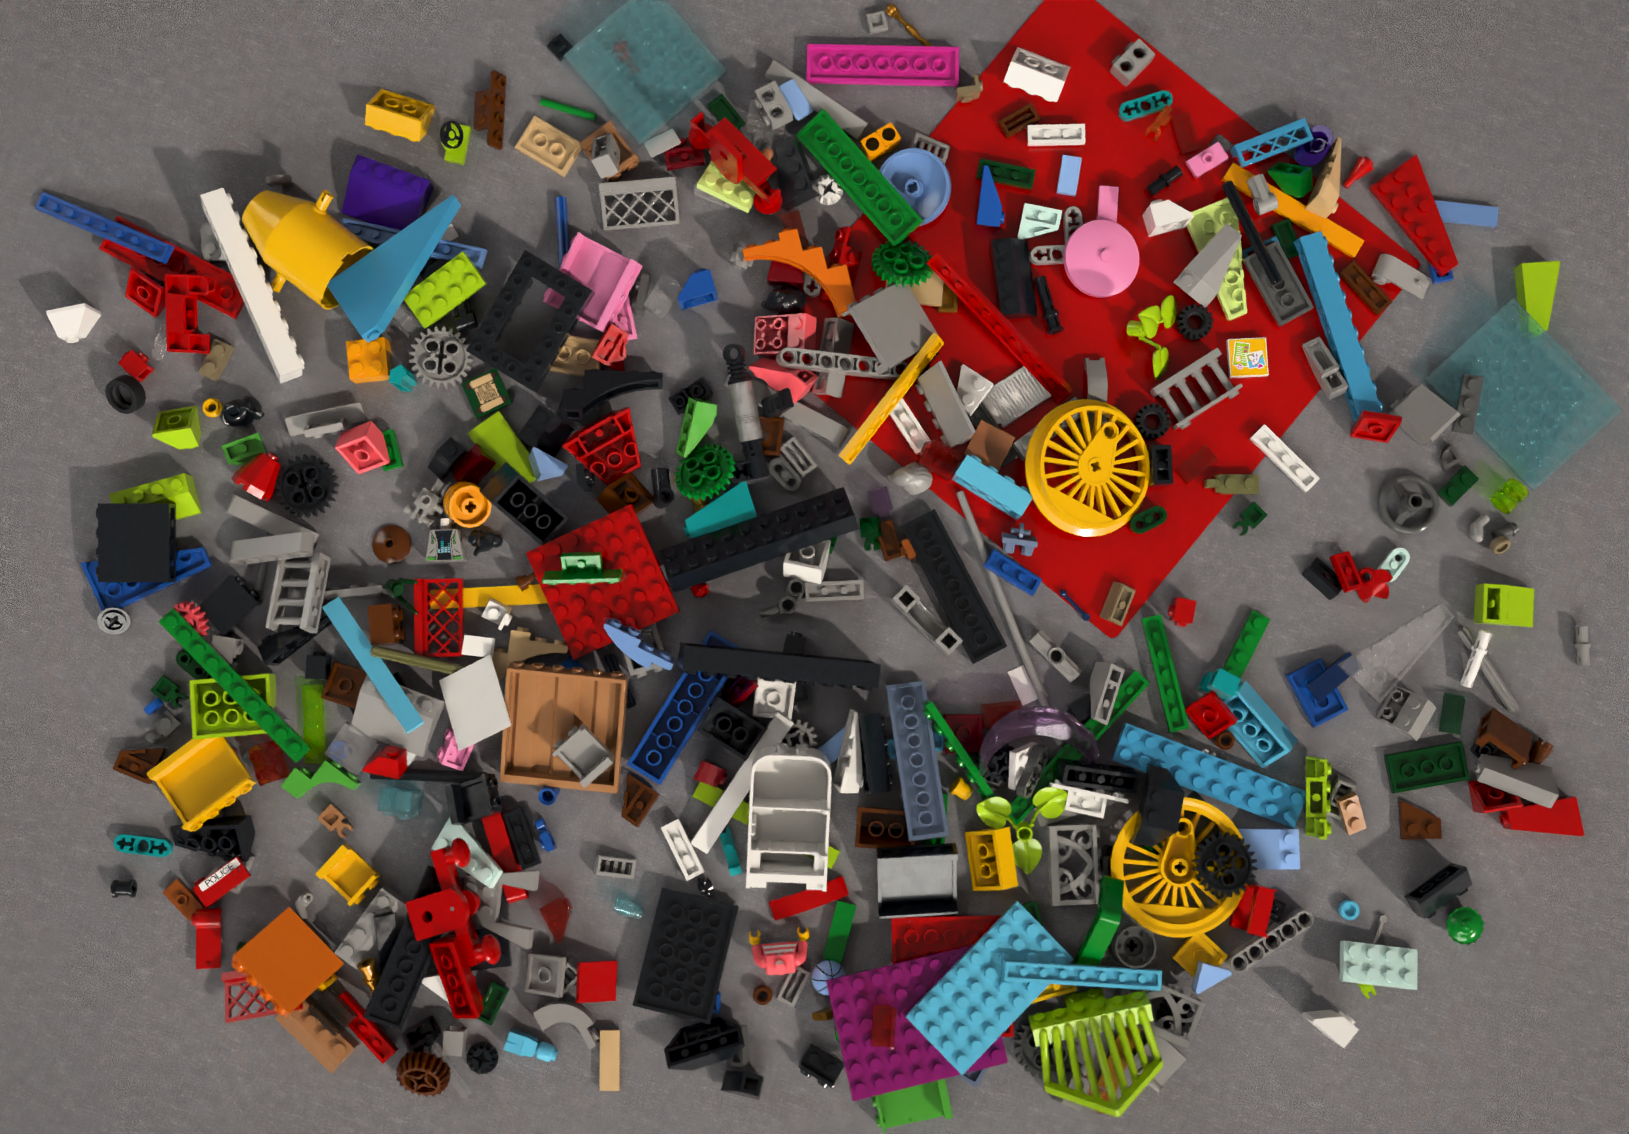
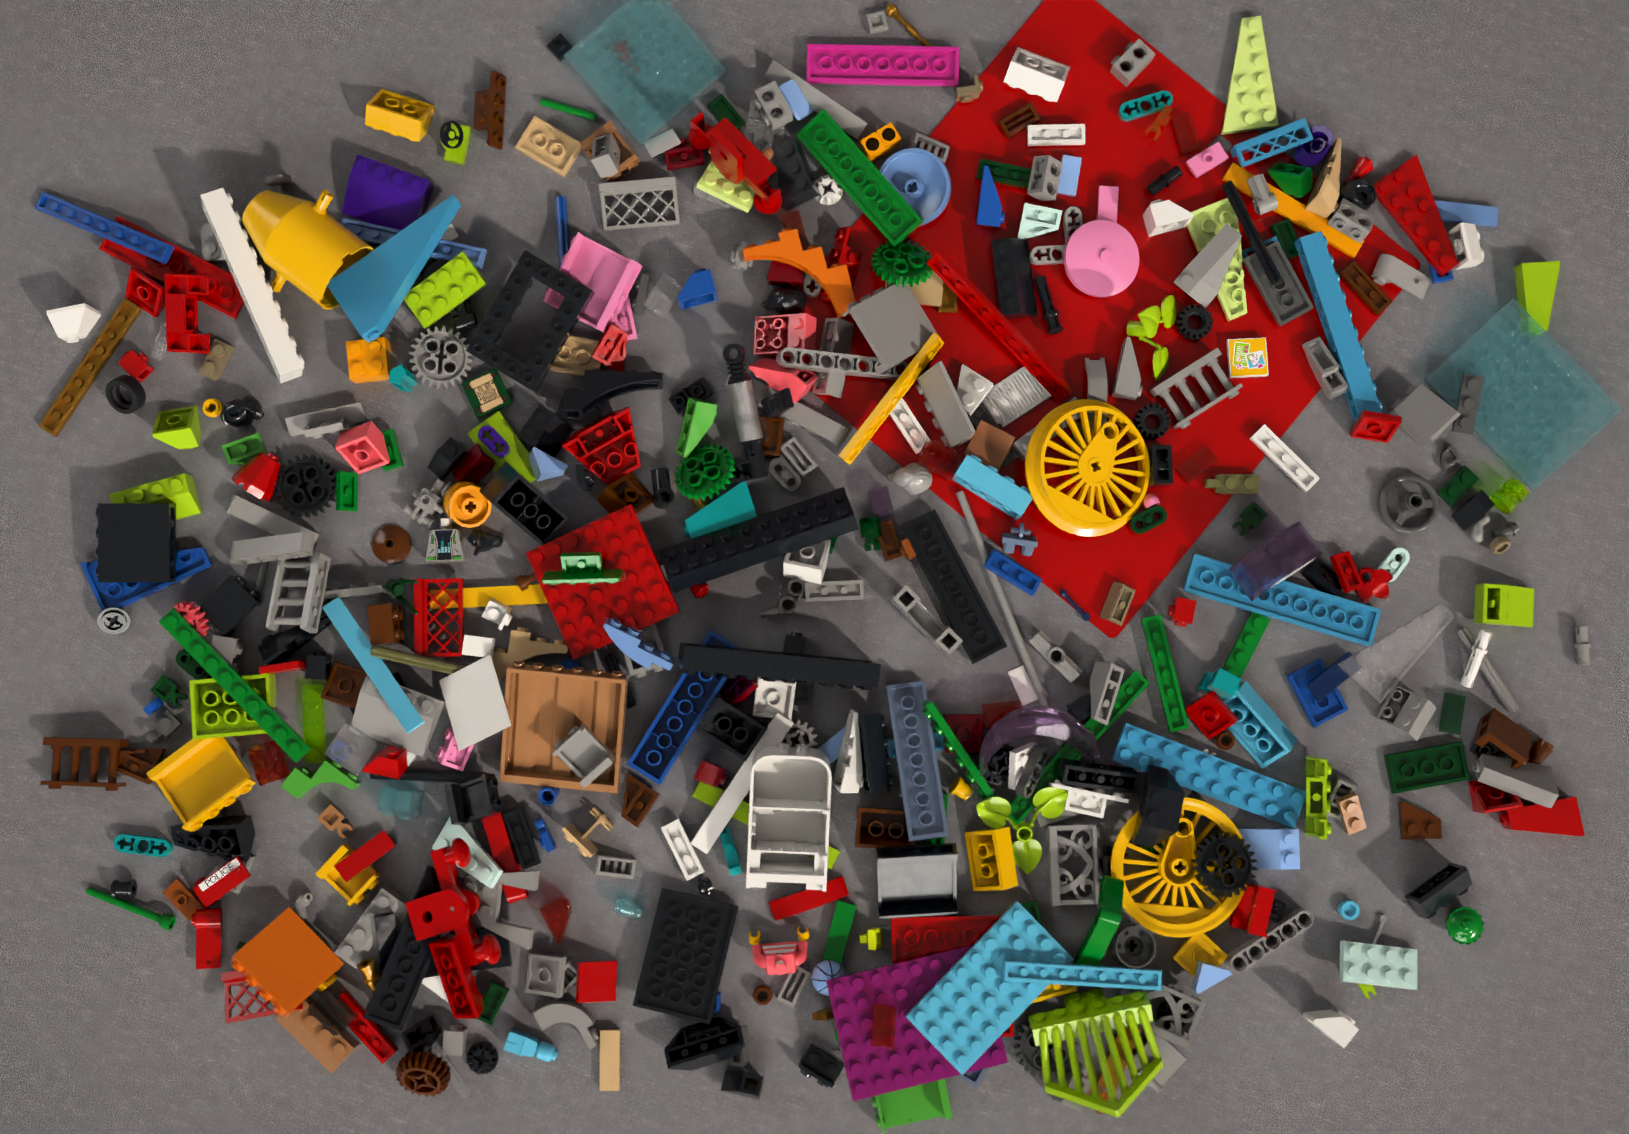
none -> pearl gold tile [38,298,143,437]
none -> reddish brown fence [41,737,129,791]
none -> green piece [86,887,176,931]
none -> red tile [259,660,306,674]
none -> red tile [334,830,396,883]
none -> green plate [336,471,358,512]
none -> dark purple beam [478,426,510,458]
none -> tan plate [562,806,614,858]
none -> neon yellow tile [860,927,882,950]
none -> light grey brick [1027,155,1063,201]
none -> light grey slope [1111,337,1143,401]
none -> bright pink hinge [1143,494,1160,510]
none -> dark azure plate [1183,554,1381,647]
none -> yellowish green wing [1221,16,1279,135]
none -> clear purple brick [1229,521,1323,601]
none -> light grey brick [1327,198,1377,243]
none -> black hair [1338,177,1377,210]
none -> white slope [1447,223,1484,270]
none -> black slope [1451,490,1495,531]

